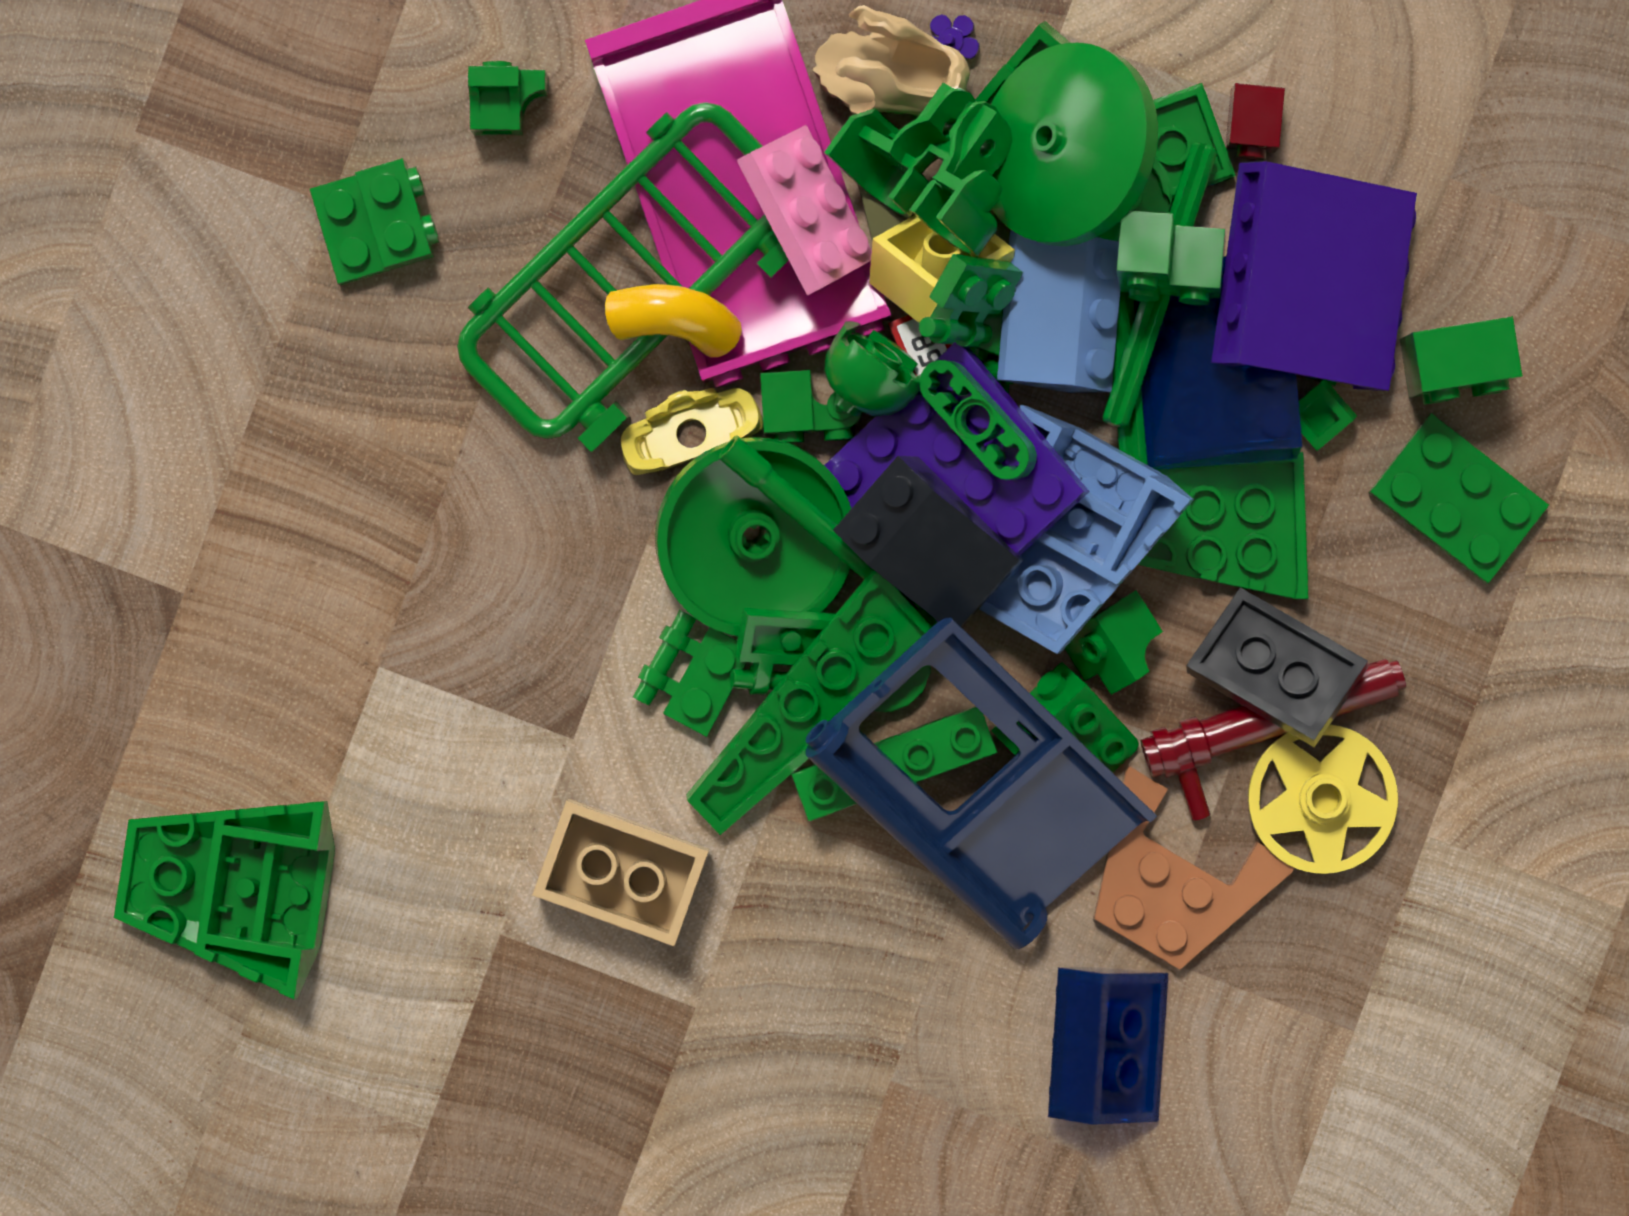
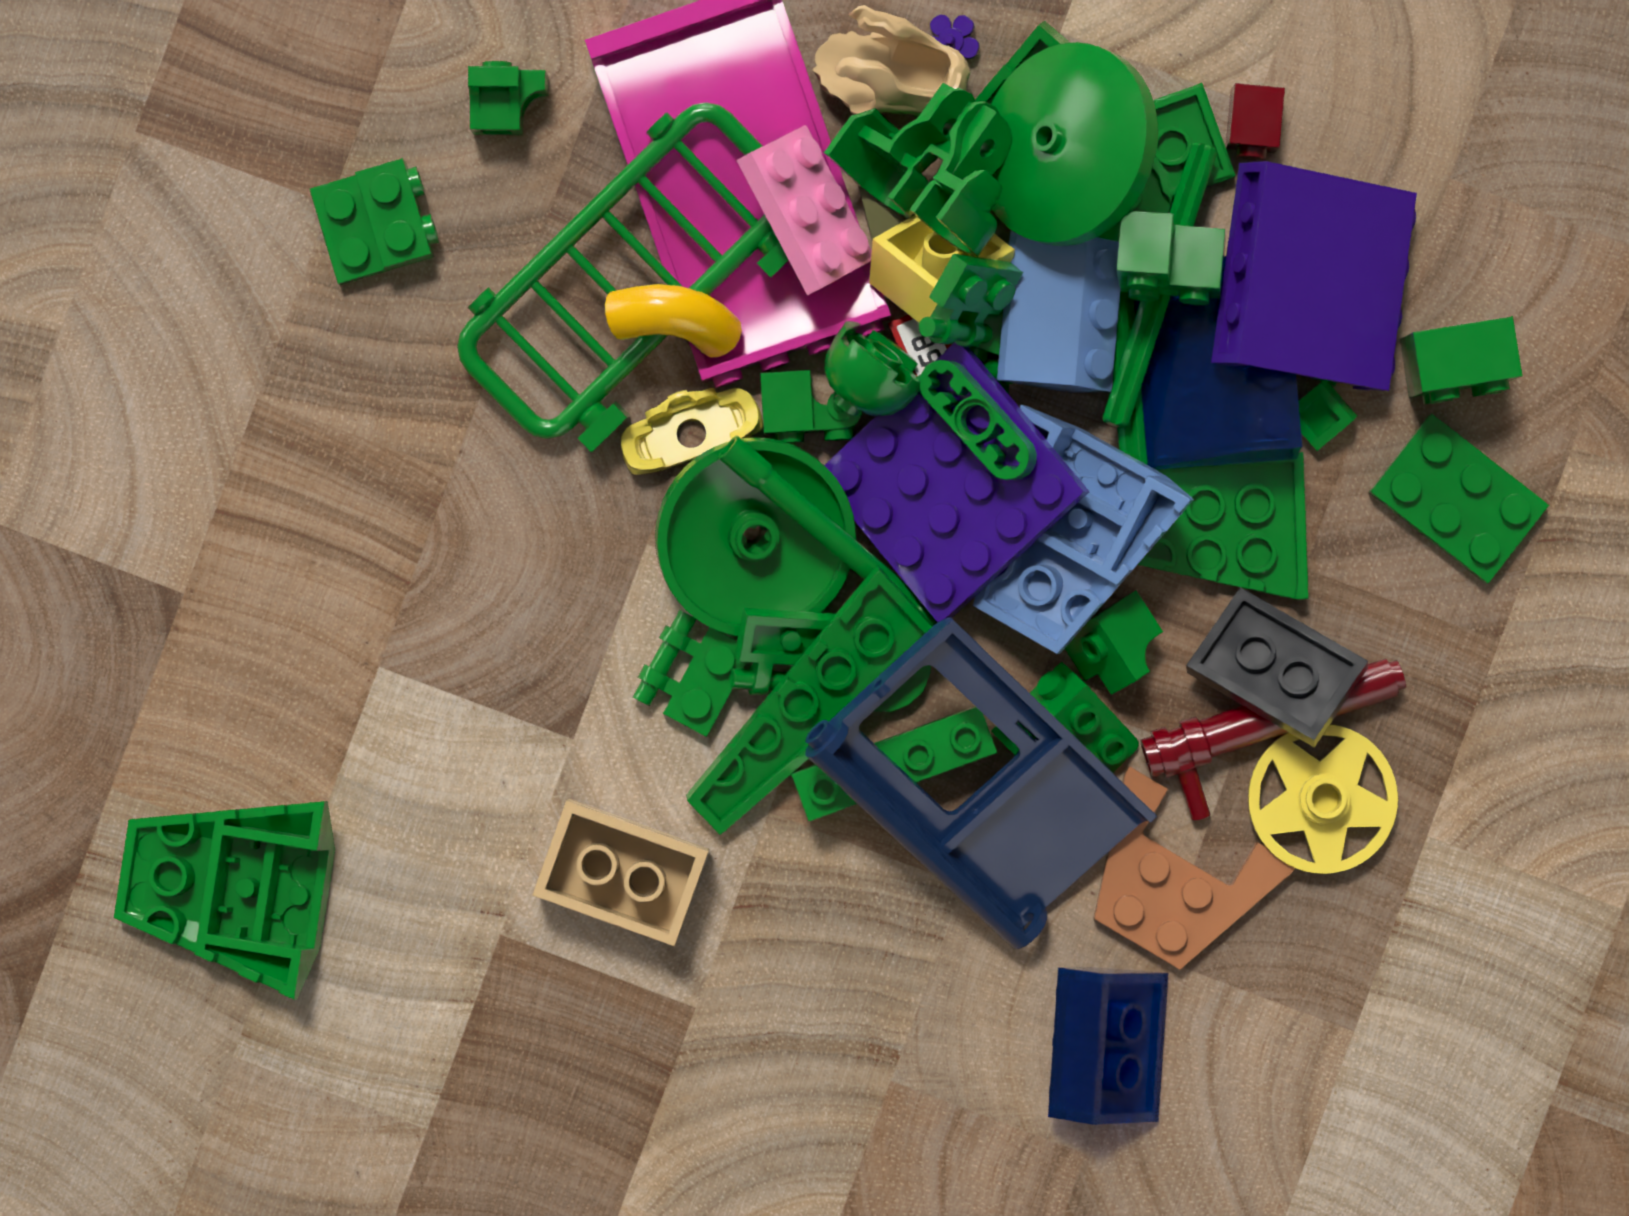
black slope [833,456,1023,628] -> none

